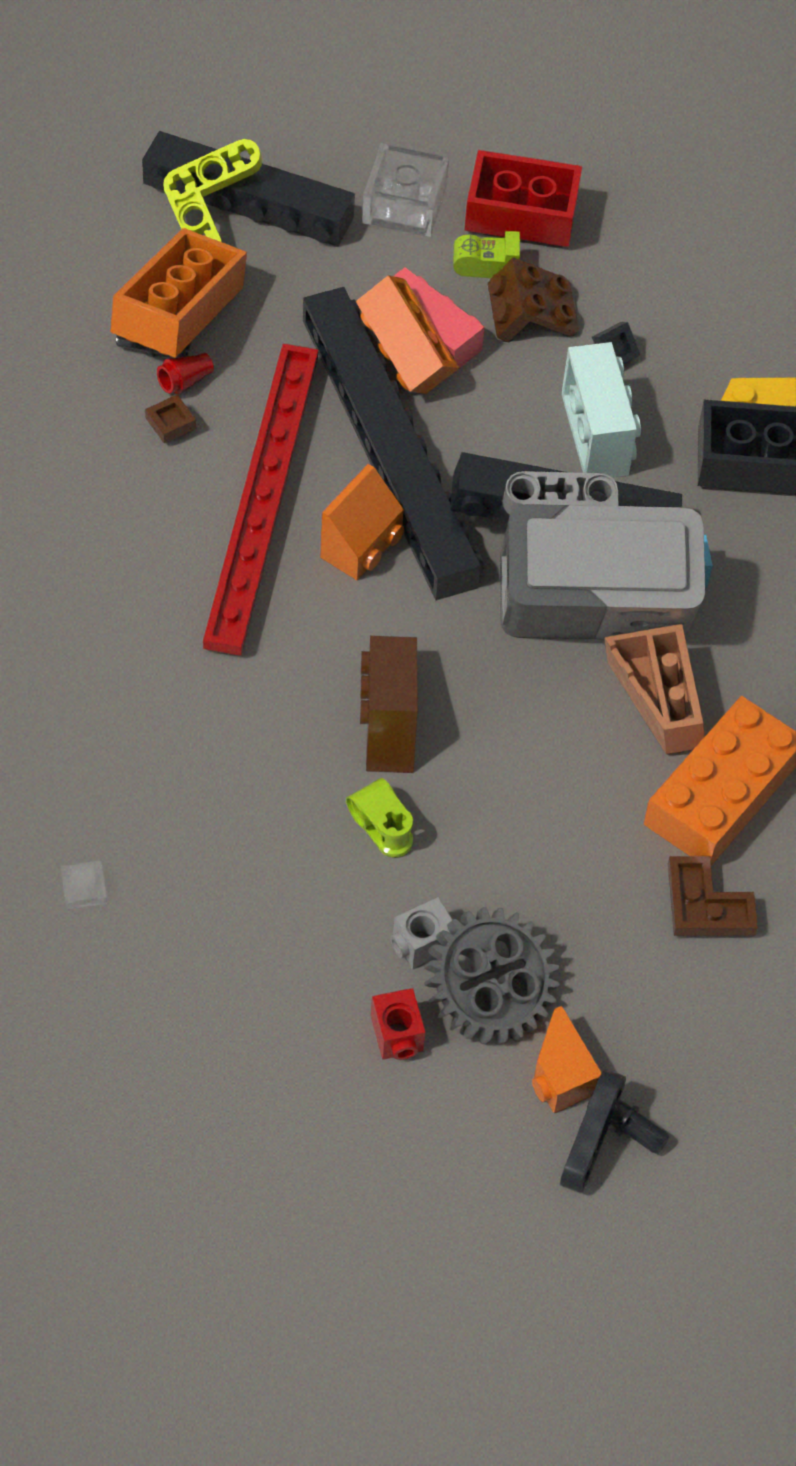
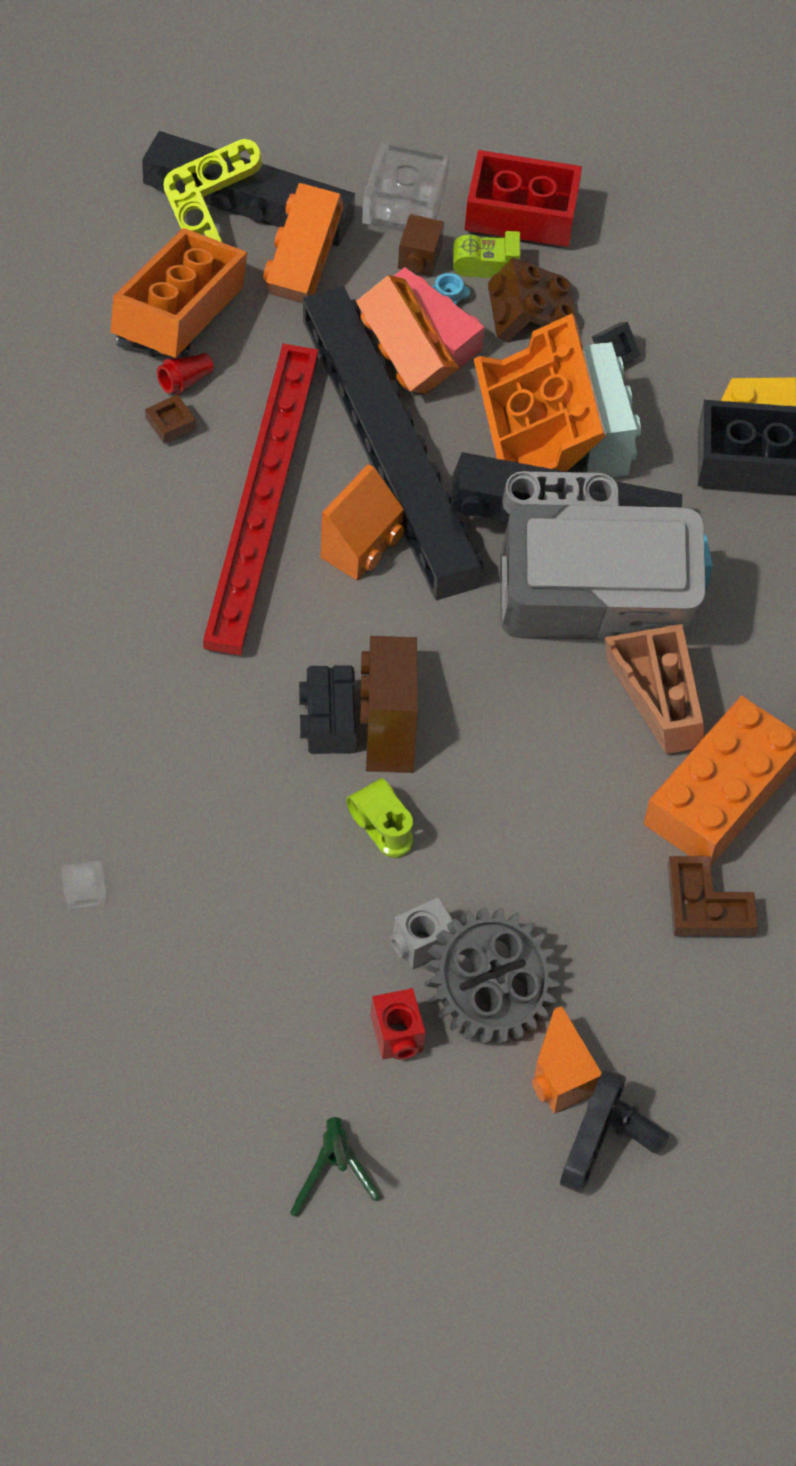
none -> orange brick [263,183,344,303]
none -> dark green plant [290,1117,381,1216]
none -> black brick [299,665,357,754]
none -> reddish brown brick [398,214,444,276]
none -> medium azure plate [431,273,470,305]
none -> orange piece [474,313,606,472]

